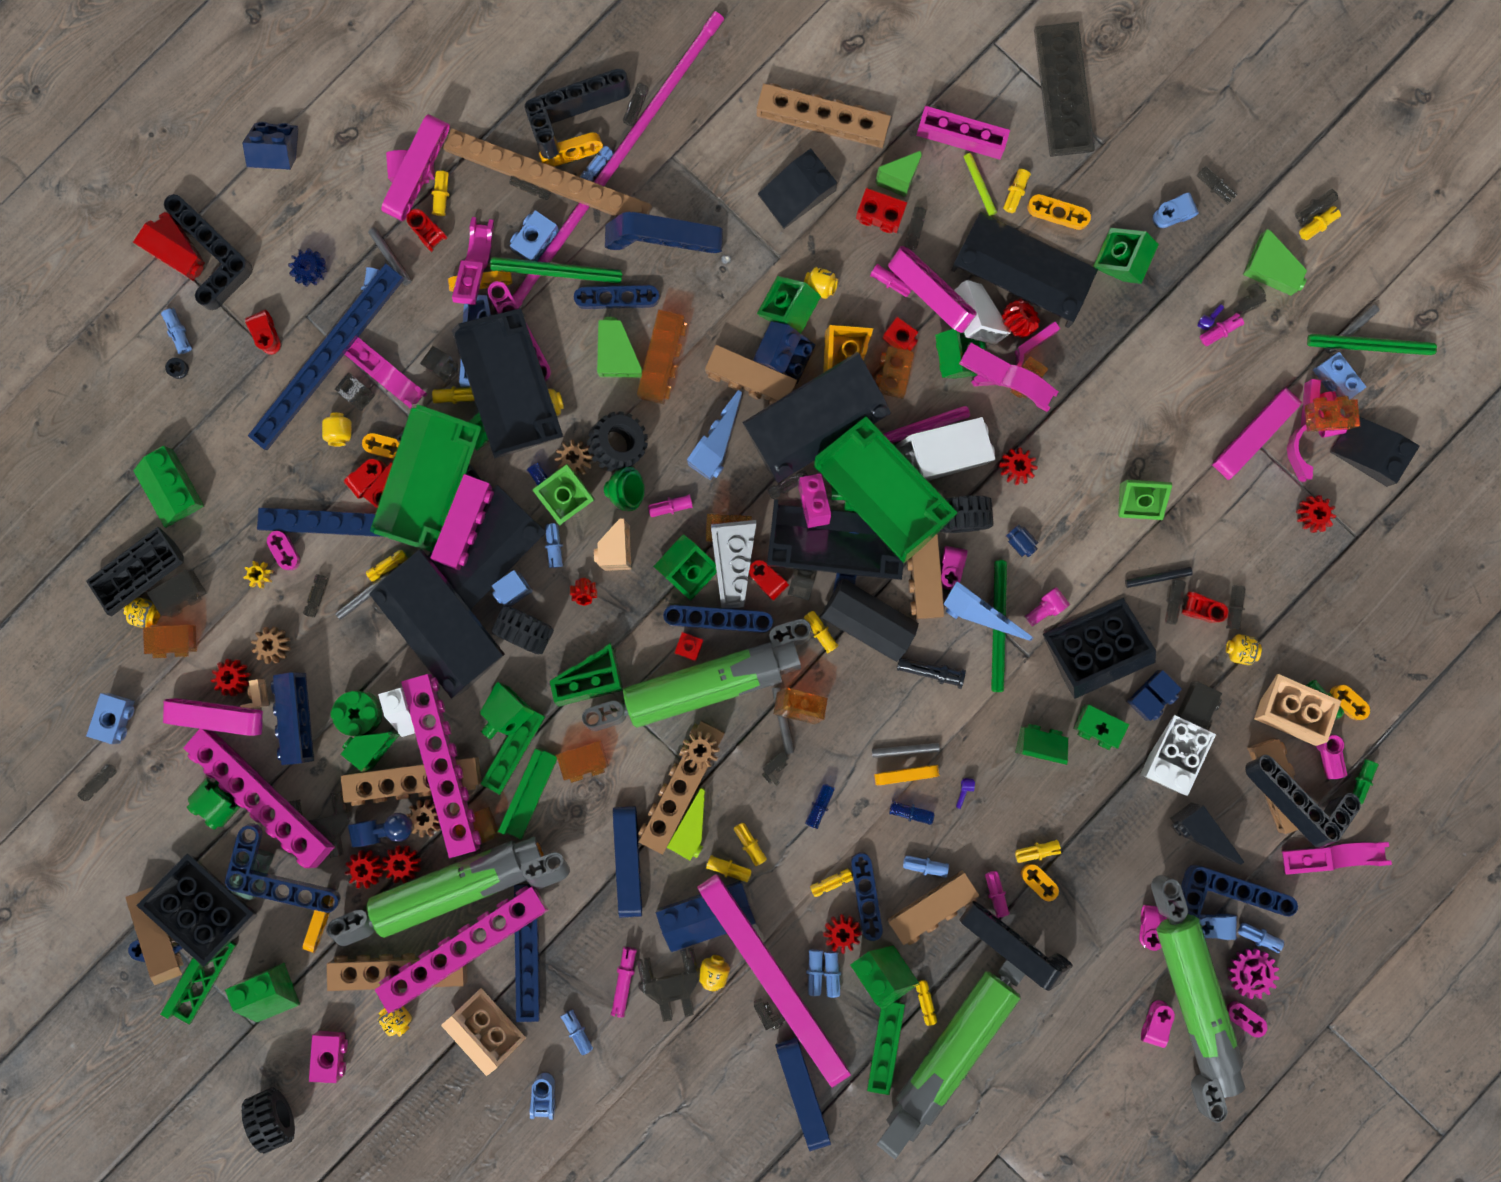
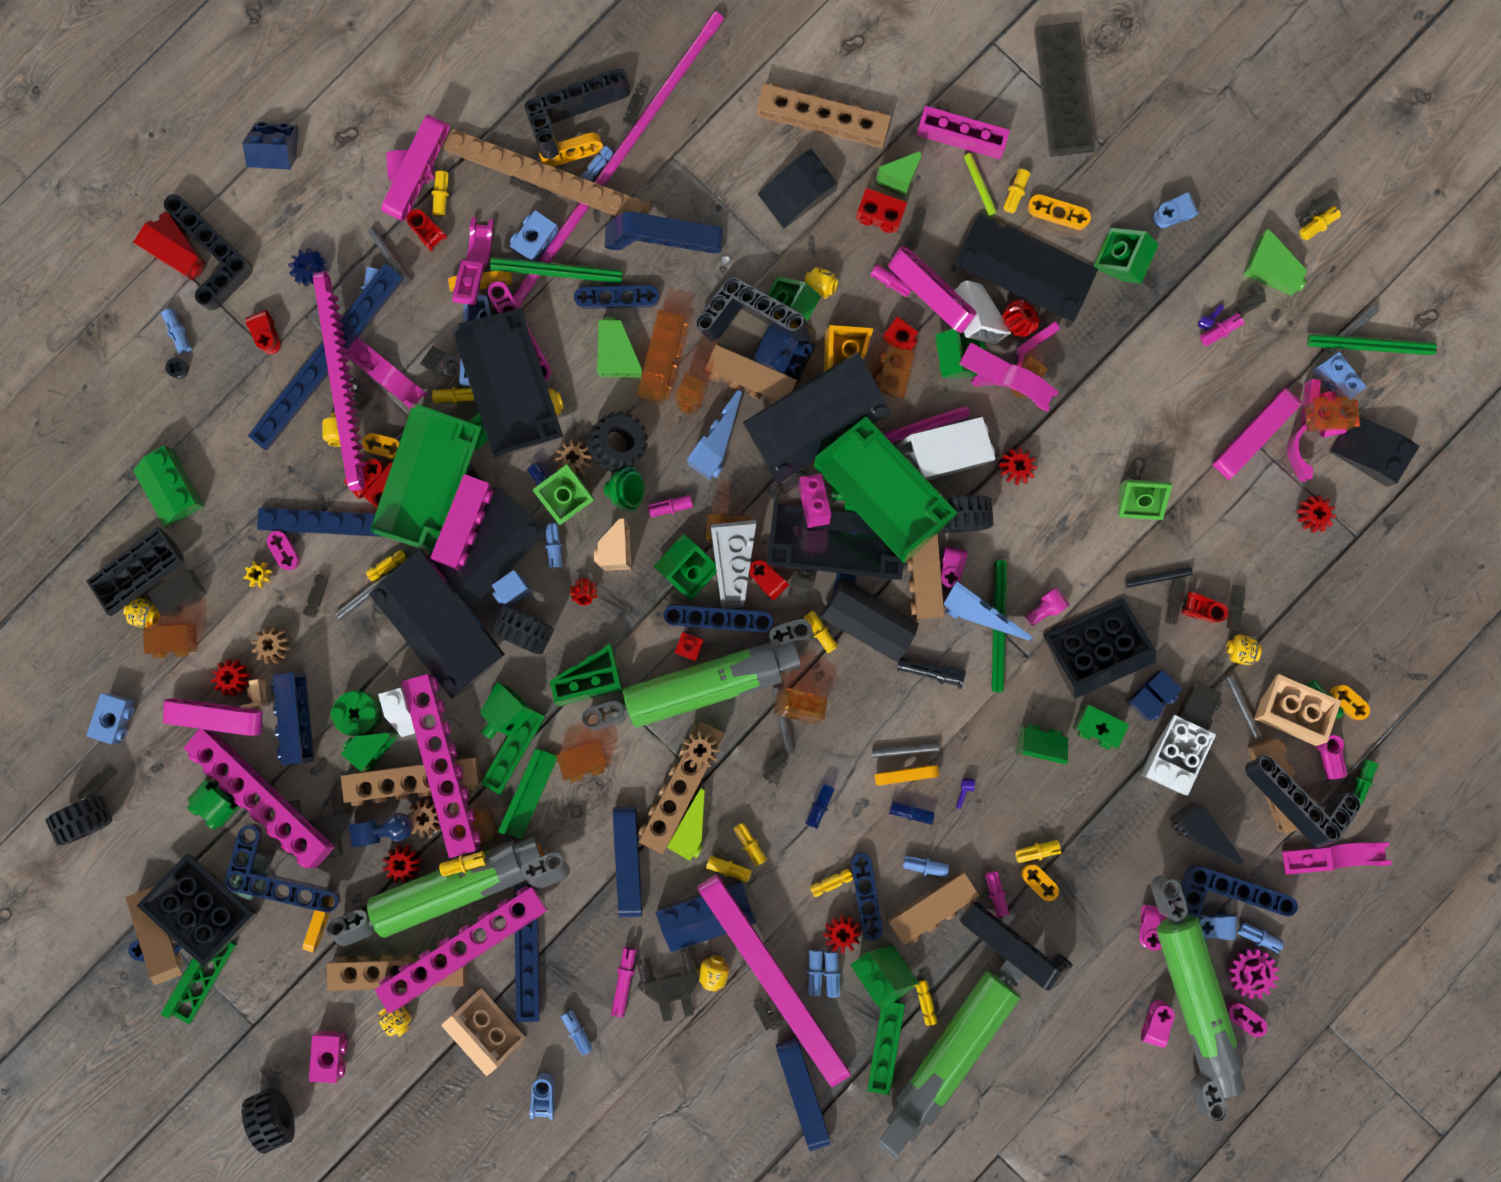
green slope [225,963,300,1023] -> none
red gear [345,850,384,889] -> none
dark blue brick [1006,525,1039,557] -> none
clear smoke axle [1197,167,1238,205] -> none
none -> black tyre [45,796,113,846]
none -> dark pink gear [313,271,366,491]
none -> yellow axle [439,851,486,876]
none -> clear orange brick [674,373,707,415]
none -> black beam [696,277,812,342]
none -> flat silver bar [1225,675,1263,739]

